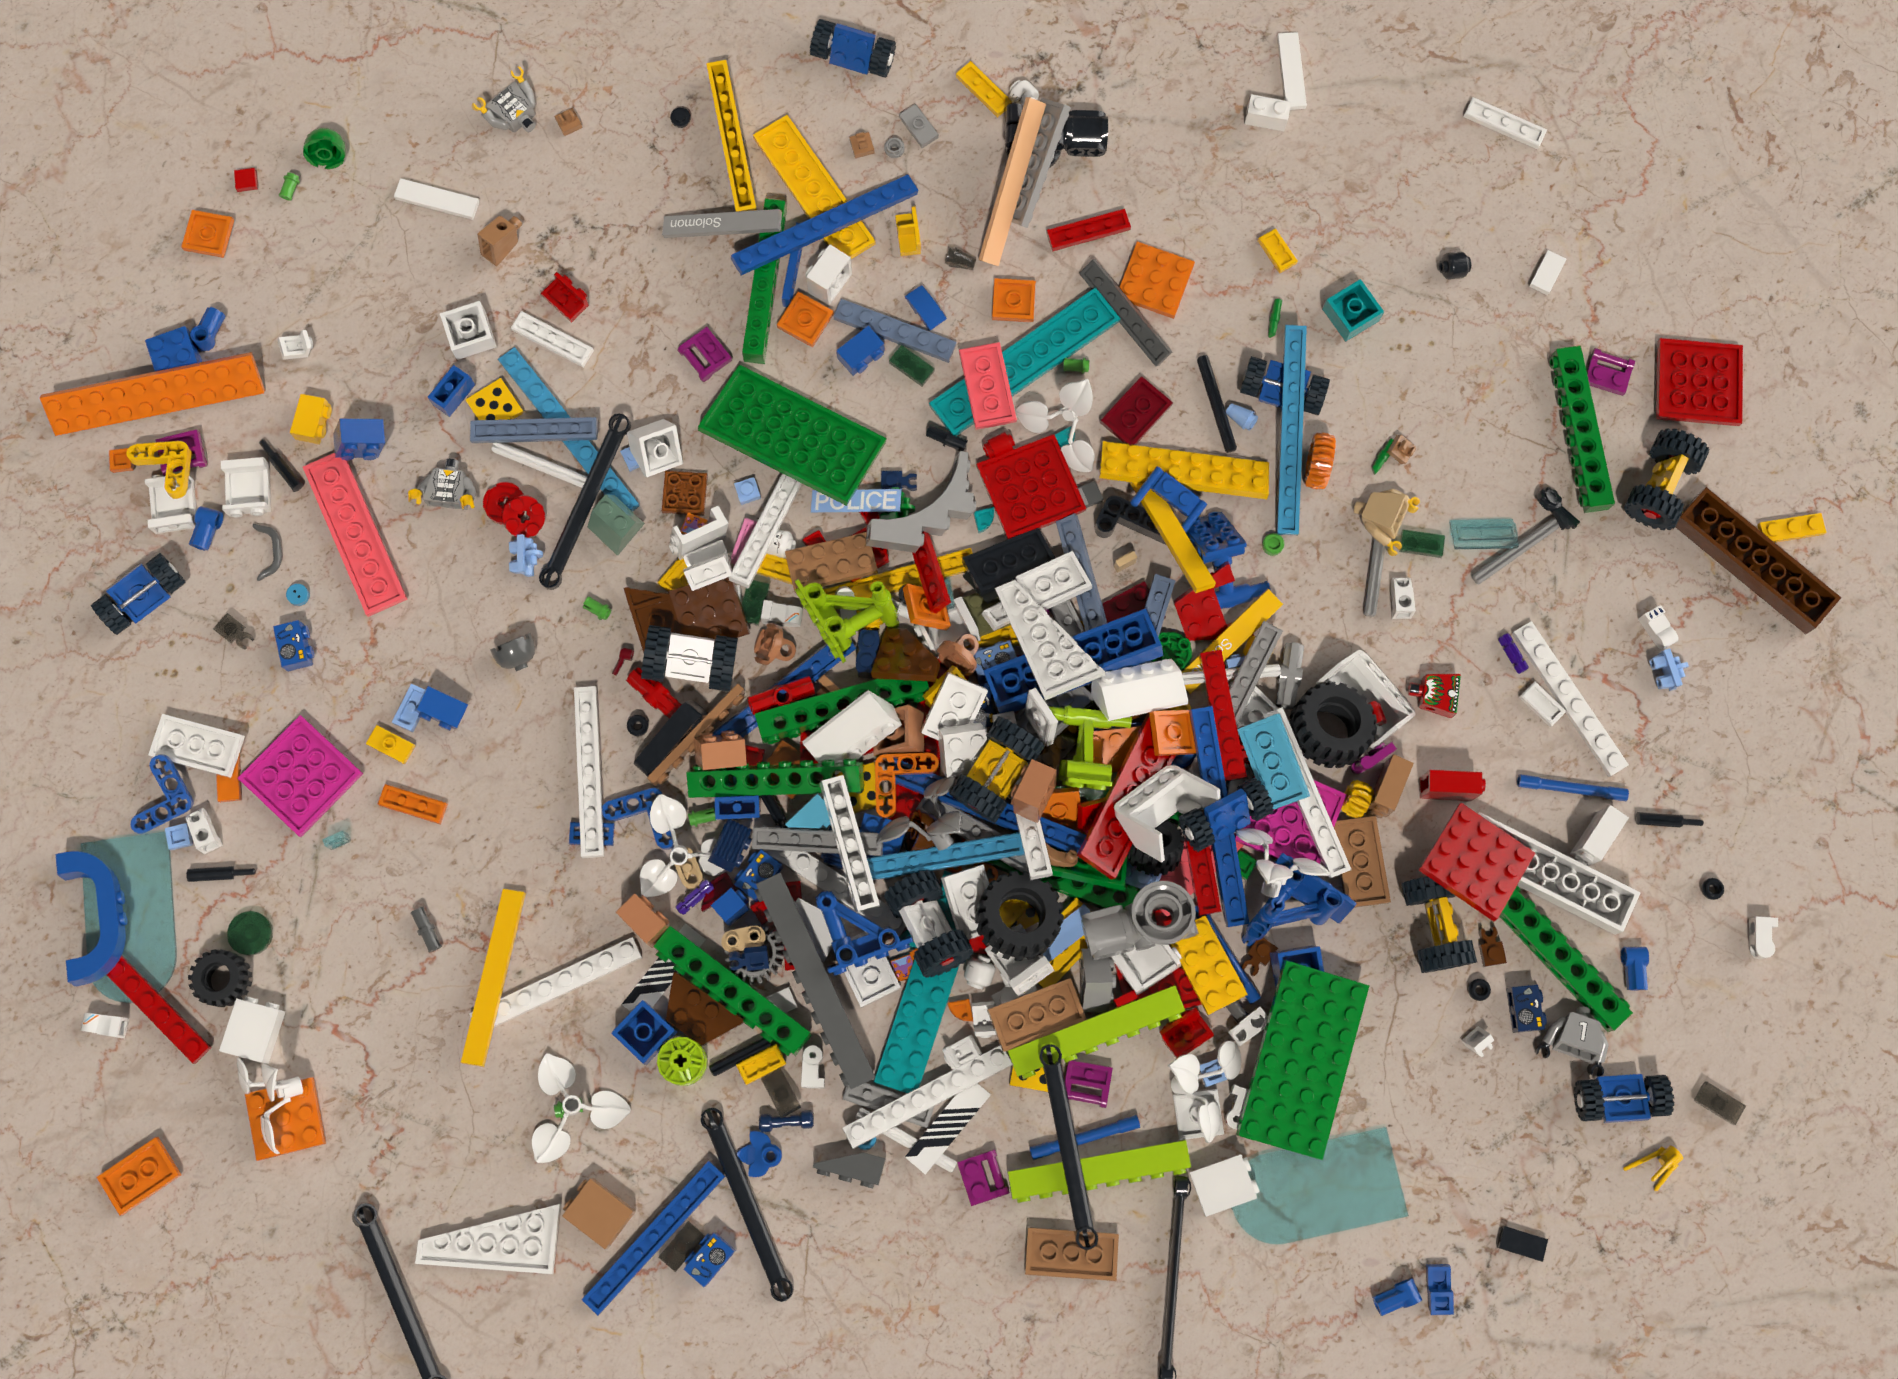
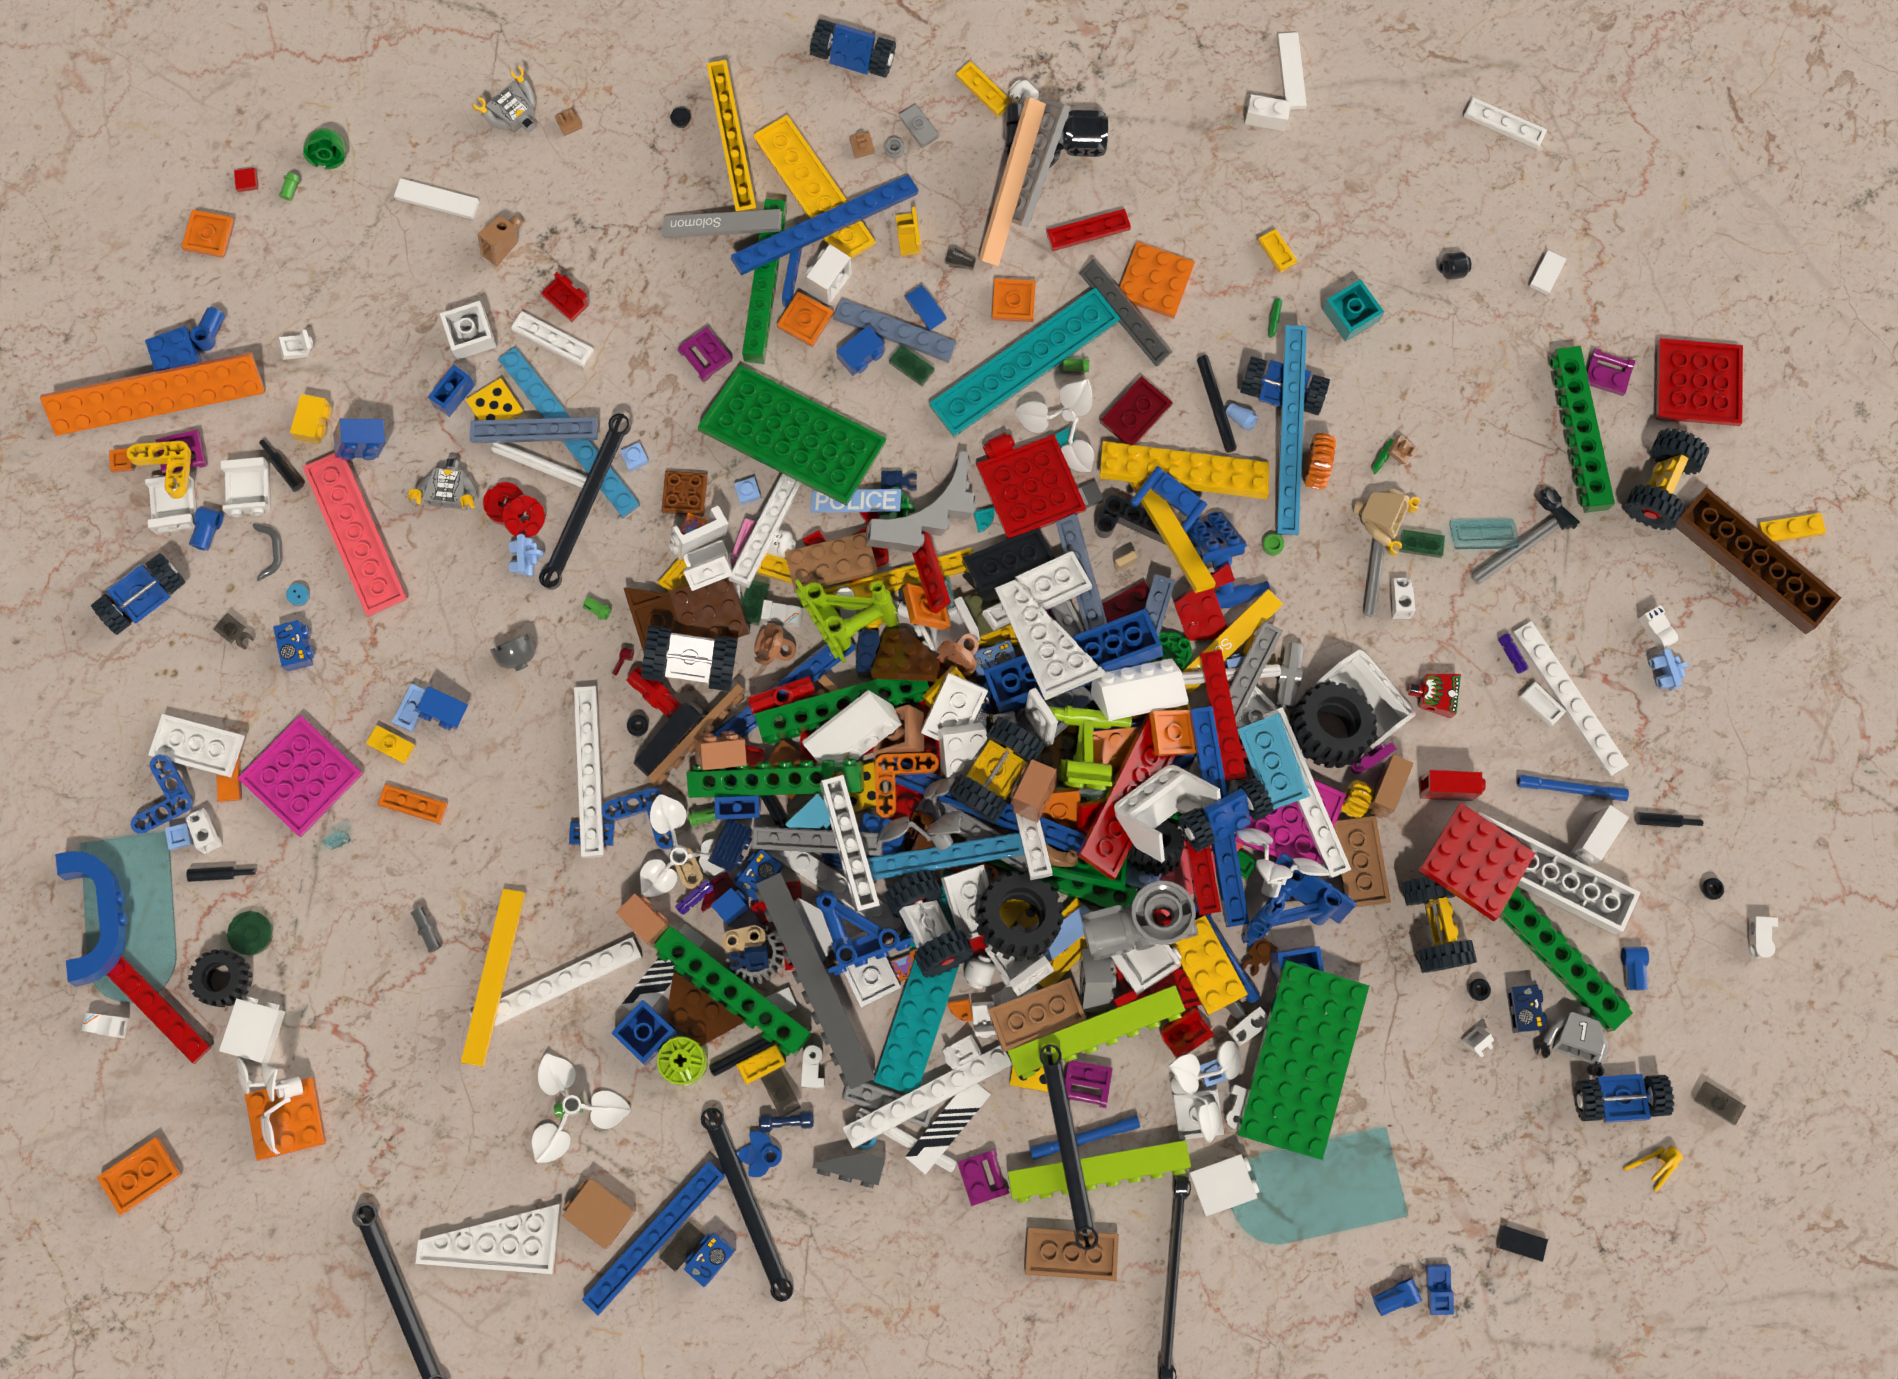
sand green slope [587,494,645,555] -> none
white slope [627,419,683,477] -> none
black axle [926,426,968,451] -> none
coral tile [959,342,1017,430] -> none
red tile [1367,701,1387,726] -> none
reddish brown plate [1479,927,1507,967] -> none

